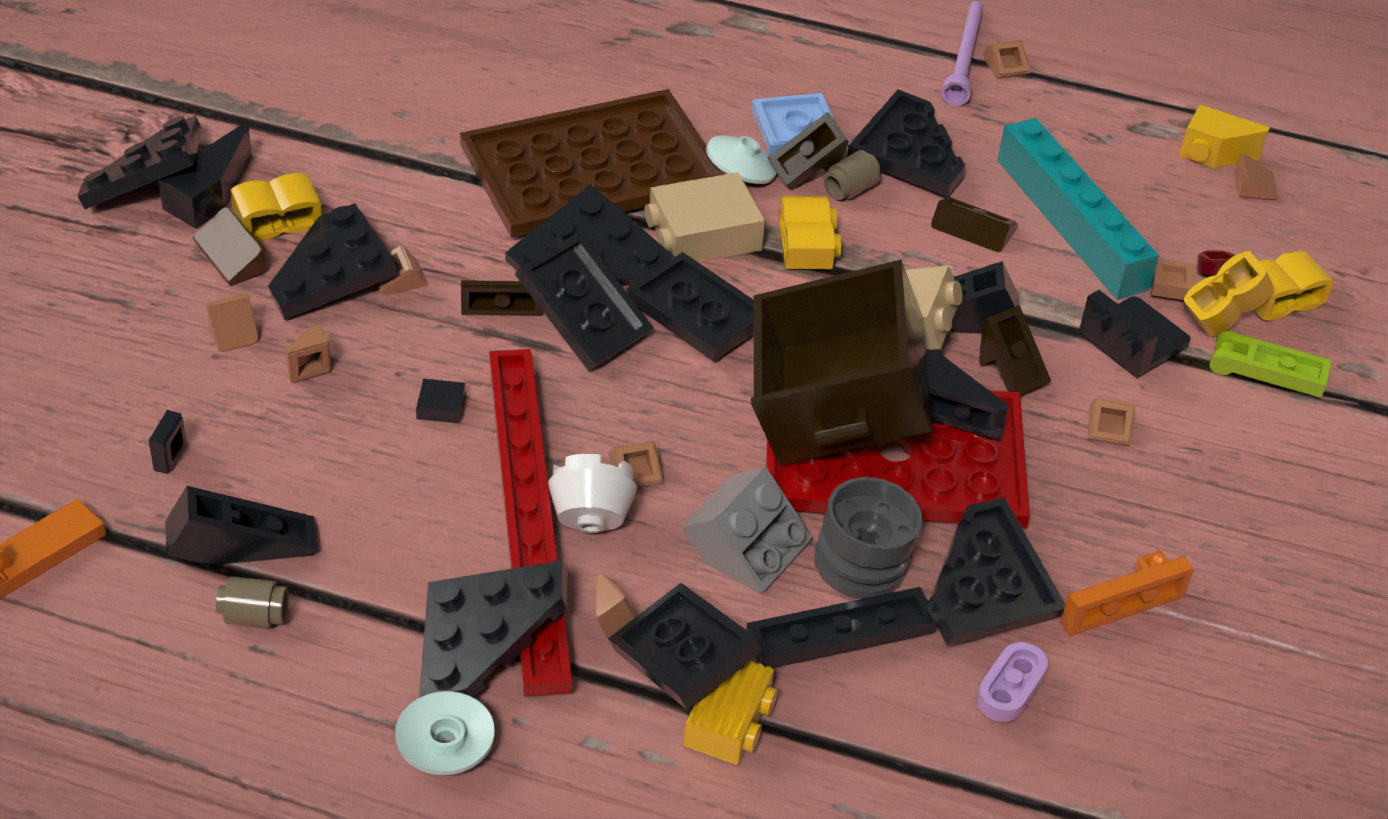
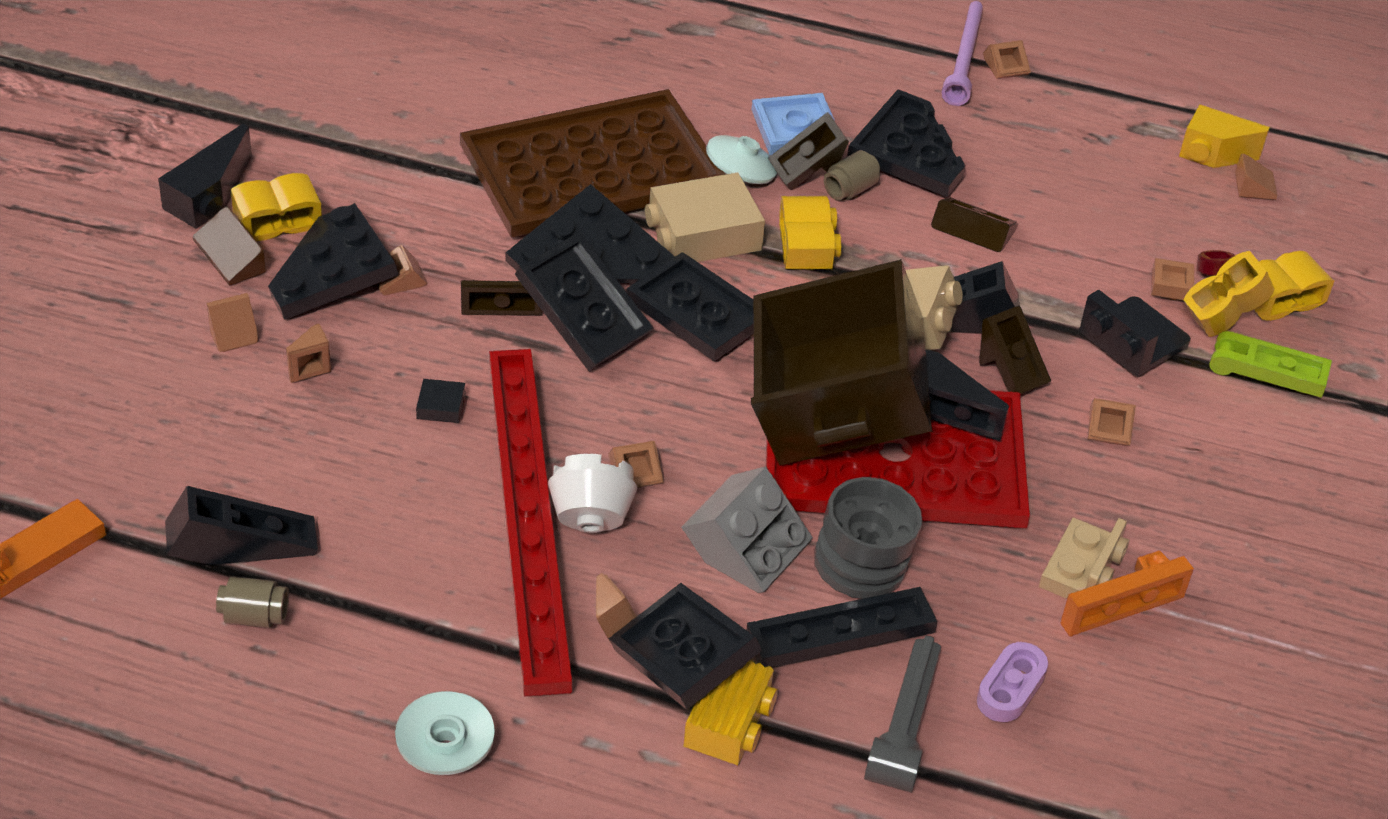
black plate [77,115,203,210] -> none
black tile [148,410,187,474] -> none
black plate [419,560,567,698] -> none
black plate [927,497,1066,646] -> none
teal brick [997,118,1159,300] -> none
none -> dark grey axle [864,636,941,793]
none -> tan bracket [1039,518,1130,598]

